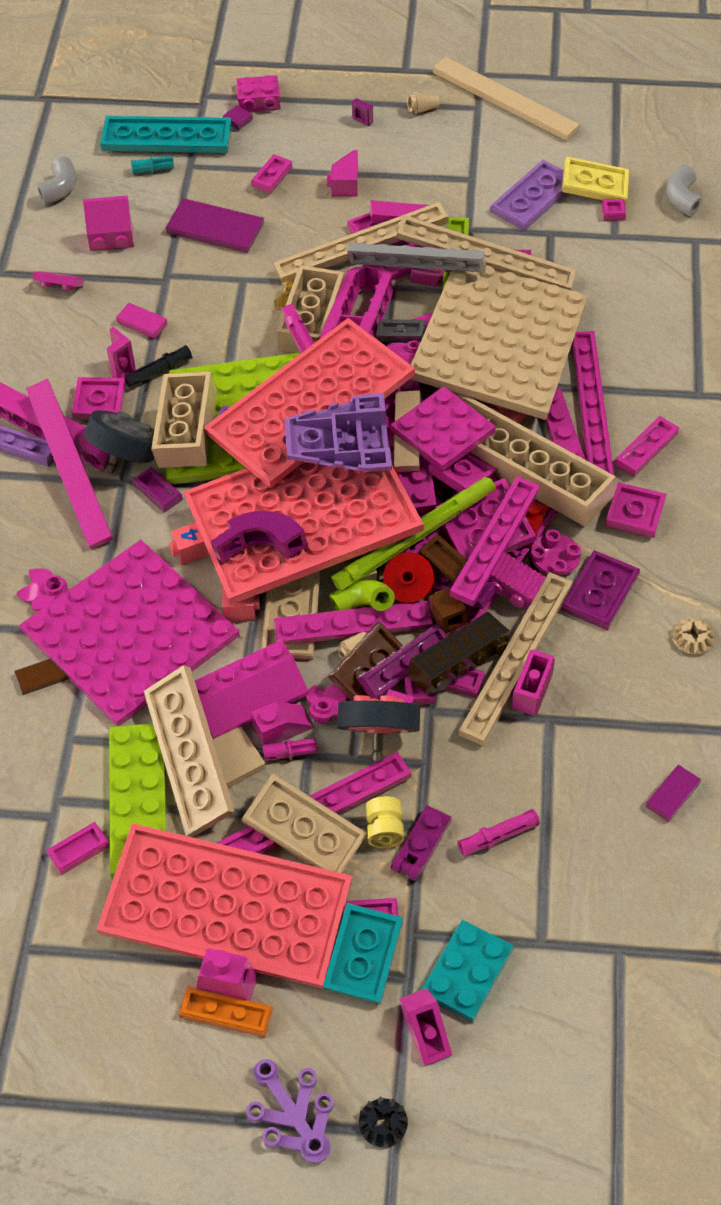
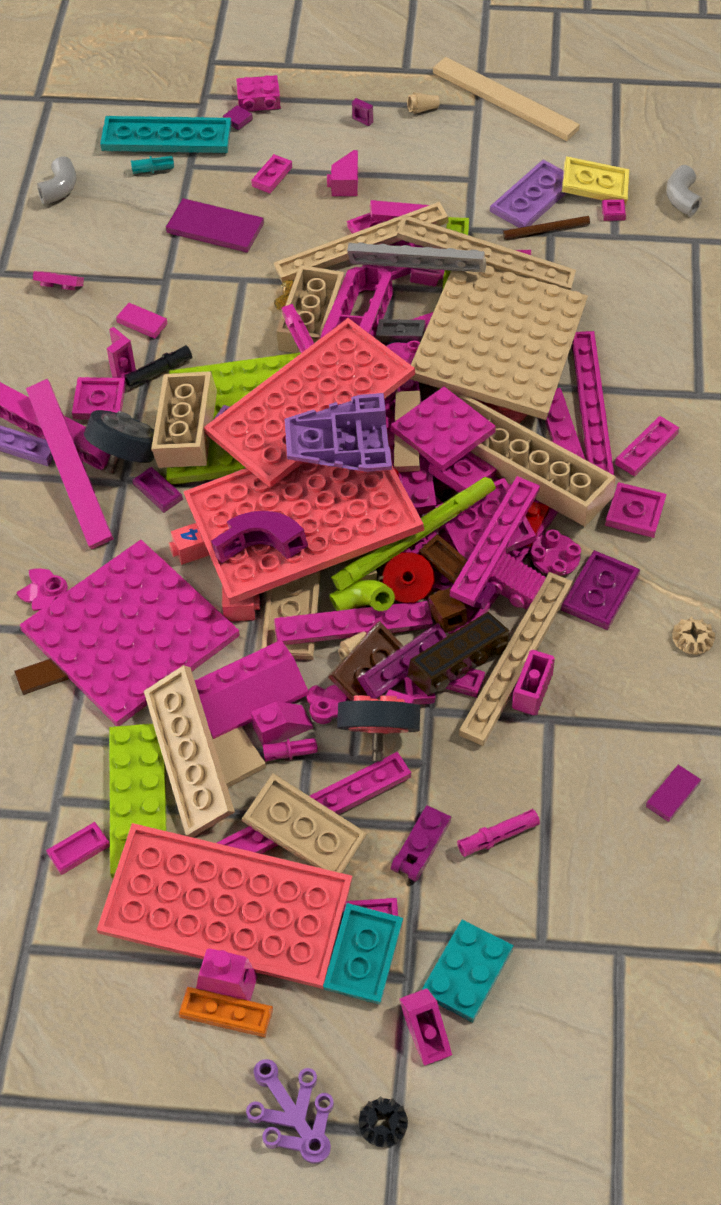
dark pink slope [83,195,134,251] -> none
light yellow wheel [366,796,404,849] -> none
none -> reddish brown bar [503,216,590,239]

